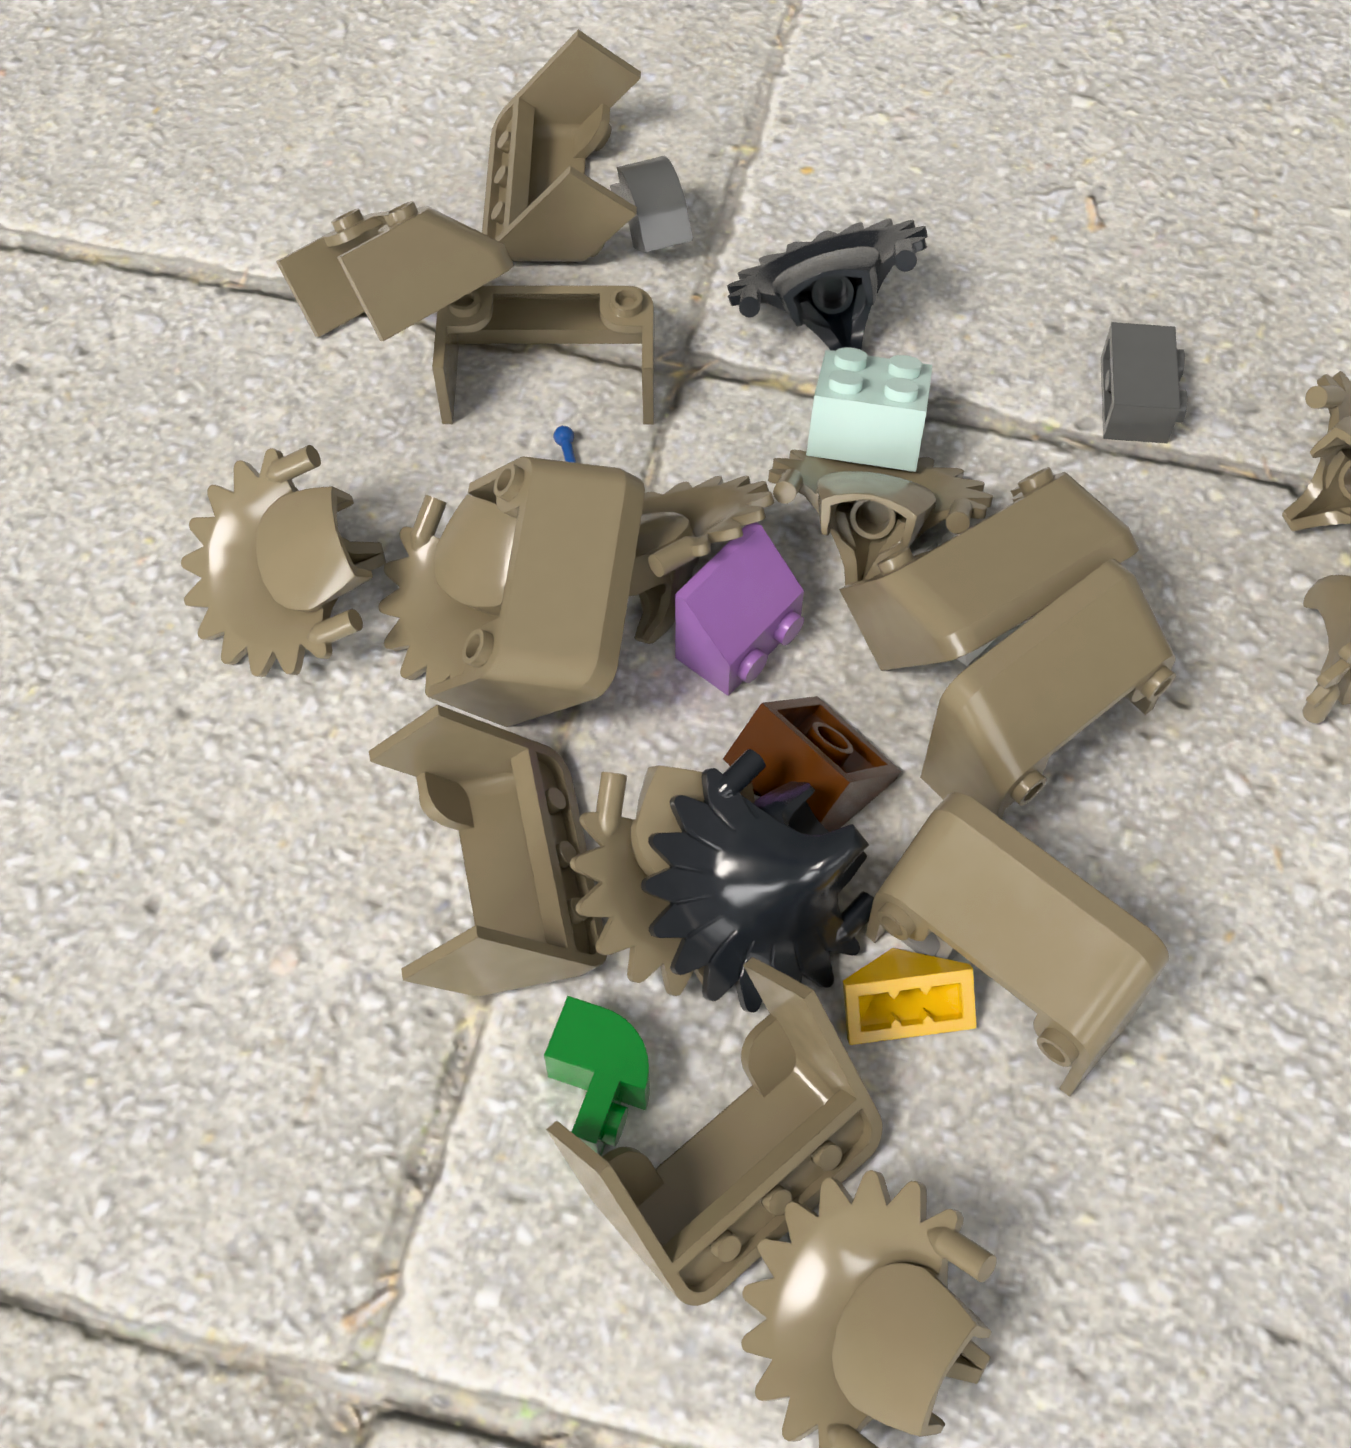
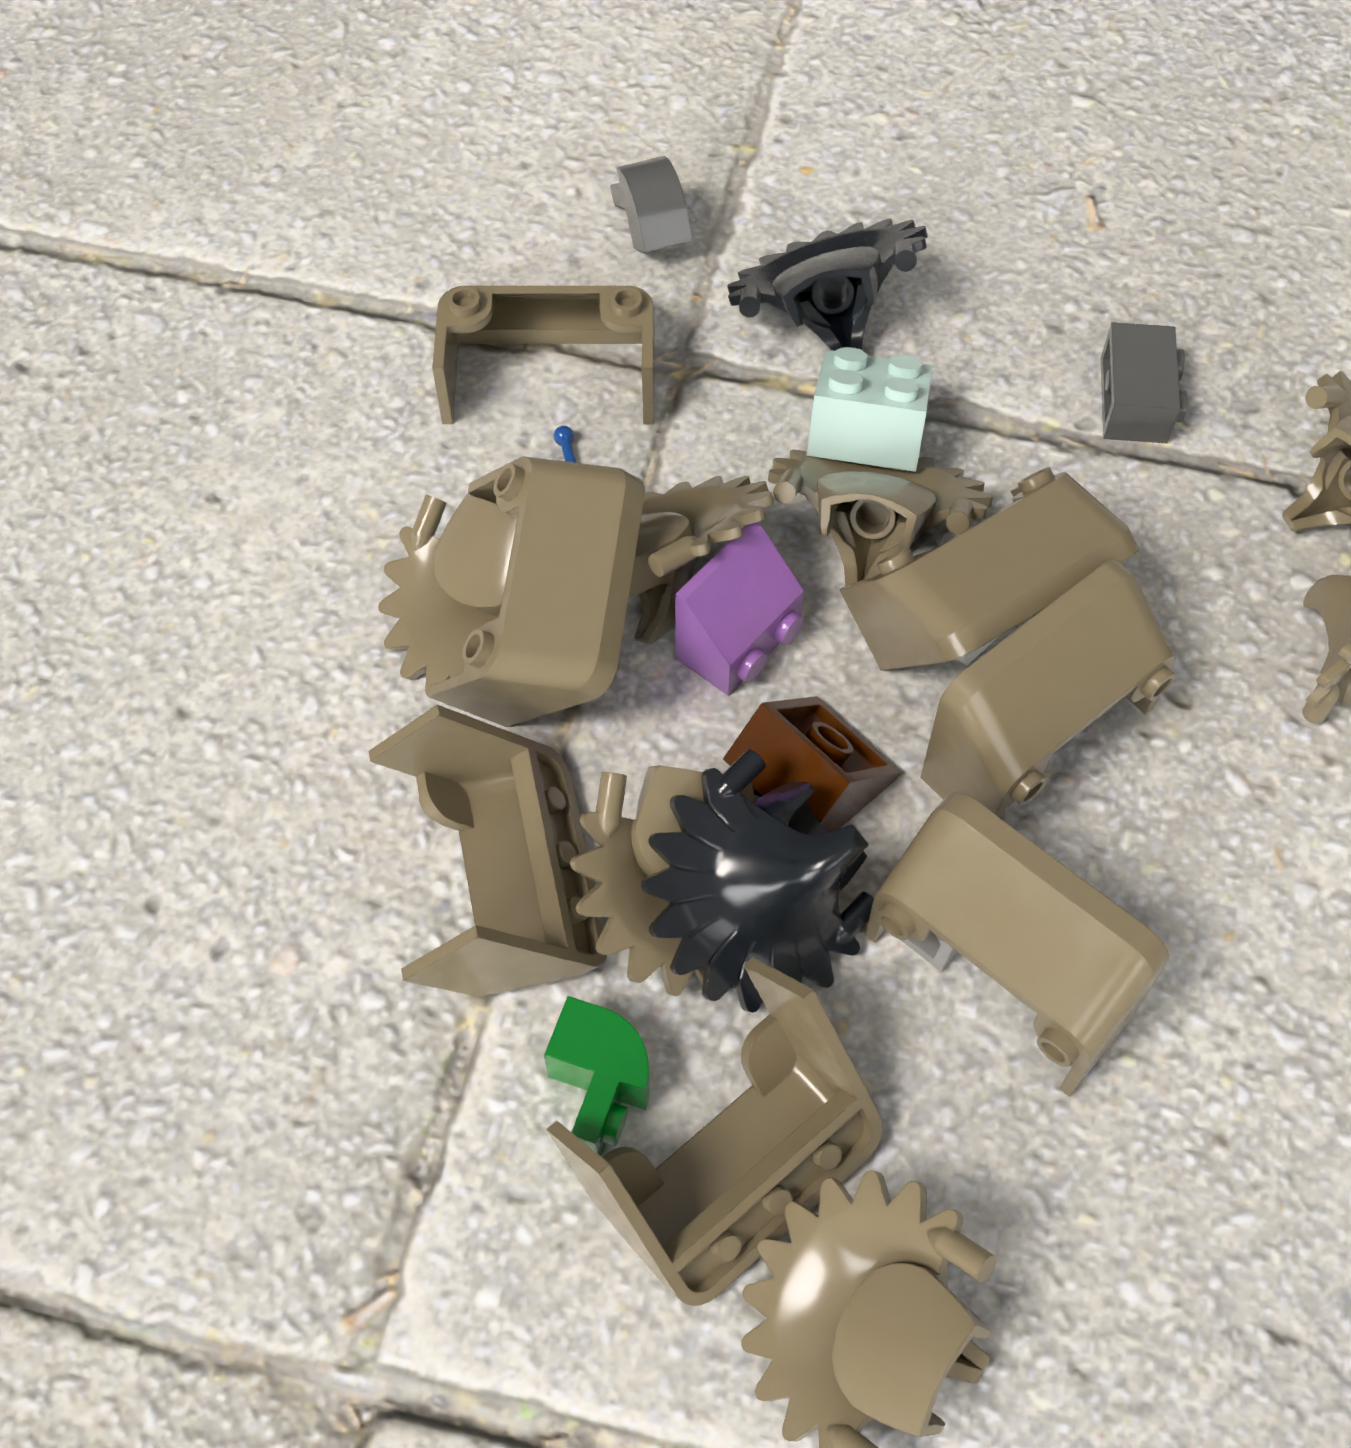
dark tan piece [181,445,386,677] -> none
dark tan windscreen [276,201,514,341] -> none
dark tan windscreen [482,29,641,262] -> none
yellow slope [842,948,976,1045] -> none

